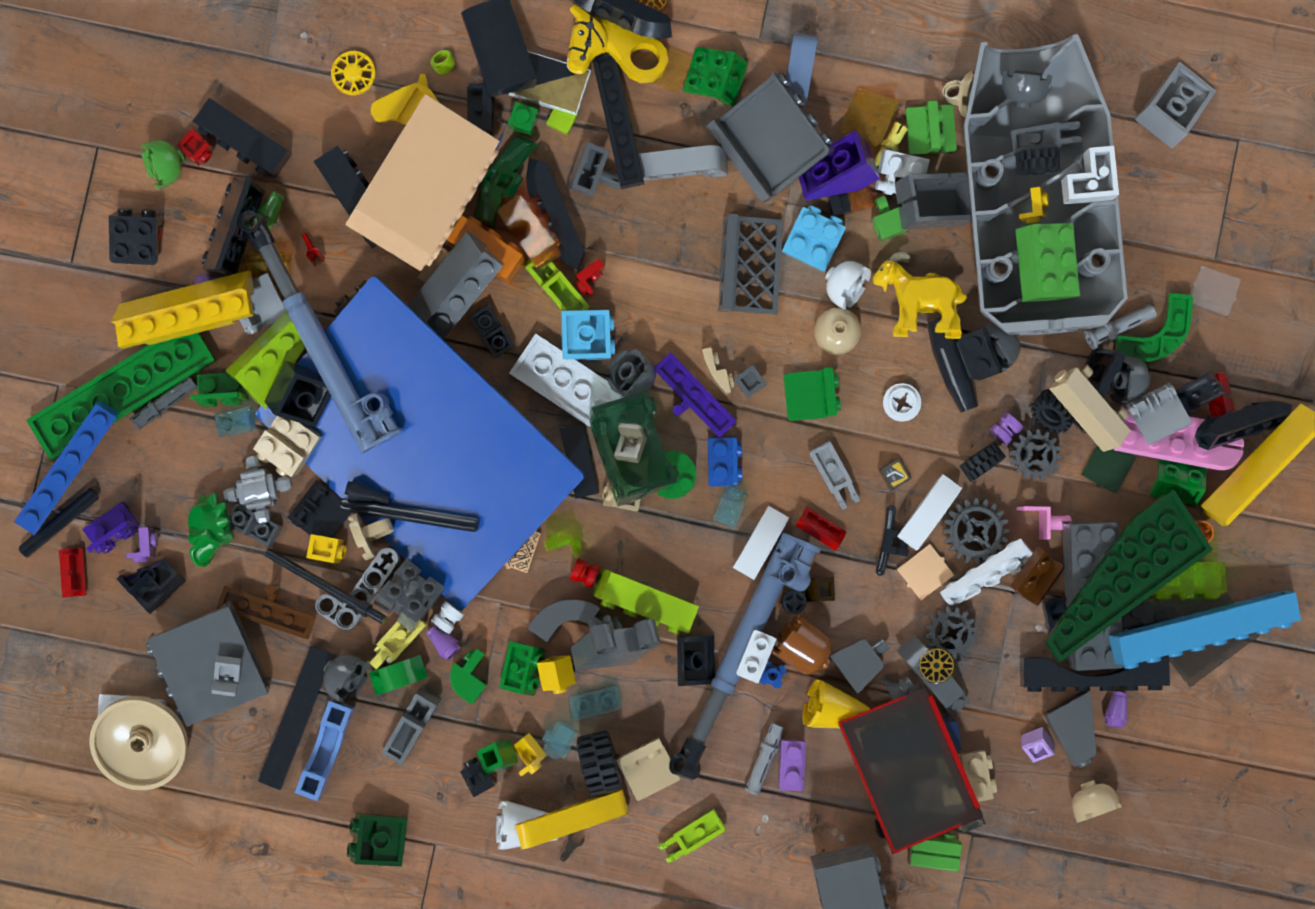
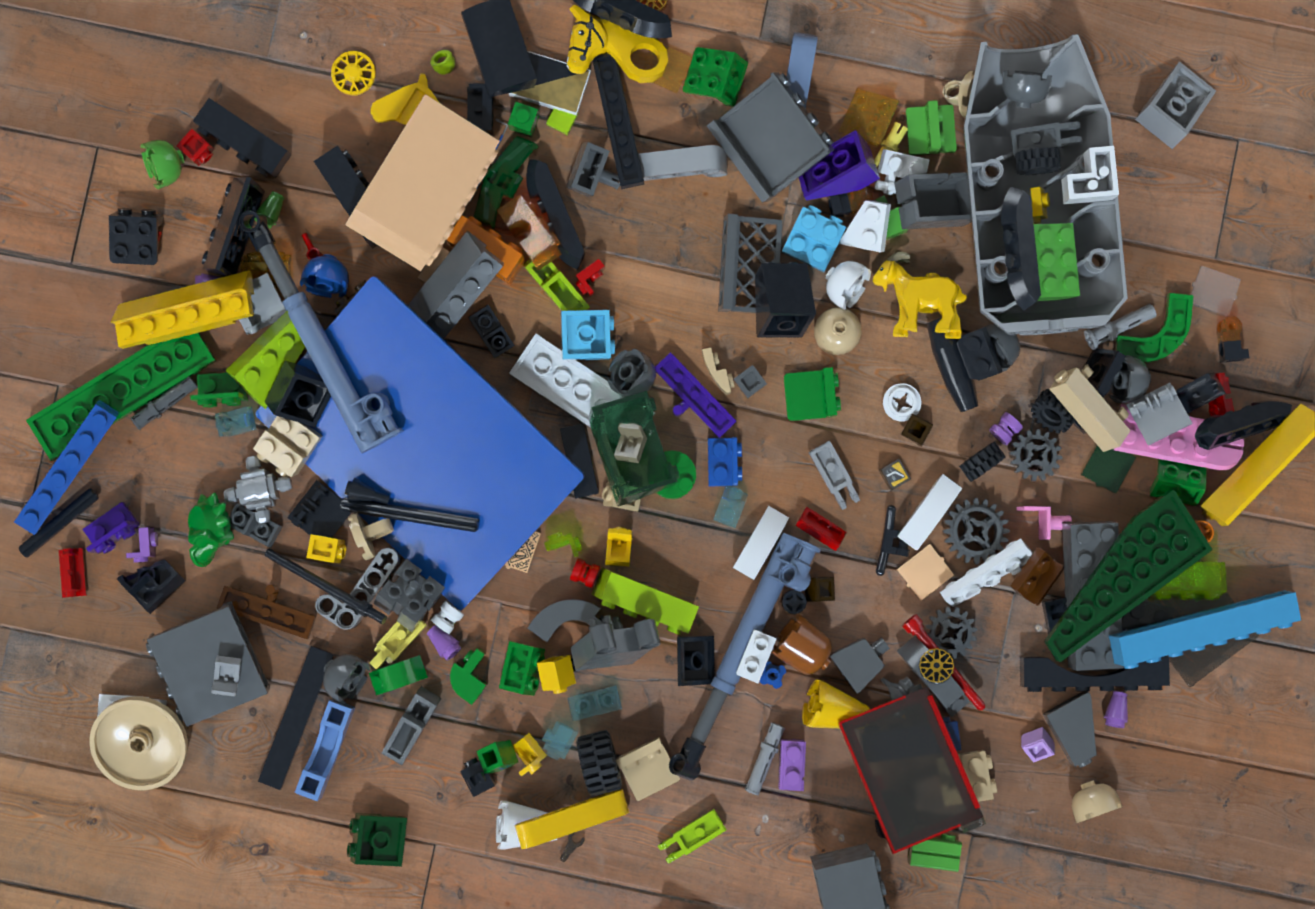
none -> blue cylinder [300,254,349,298]
none -> yellow bracket [605,527,632,567]
none -> black slope [755,262,816,338]
none -> white wing [839,200,891,252]
none -> dark brown slope [901,414,933,447]
none -> red piece [902,614,985,711]
none -> black brick [1001,187,1041,311]
none -> leg [1217,316,1249,363]

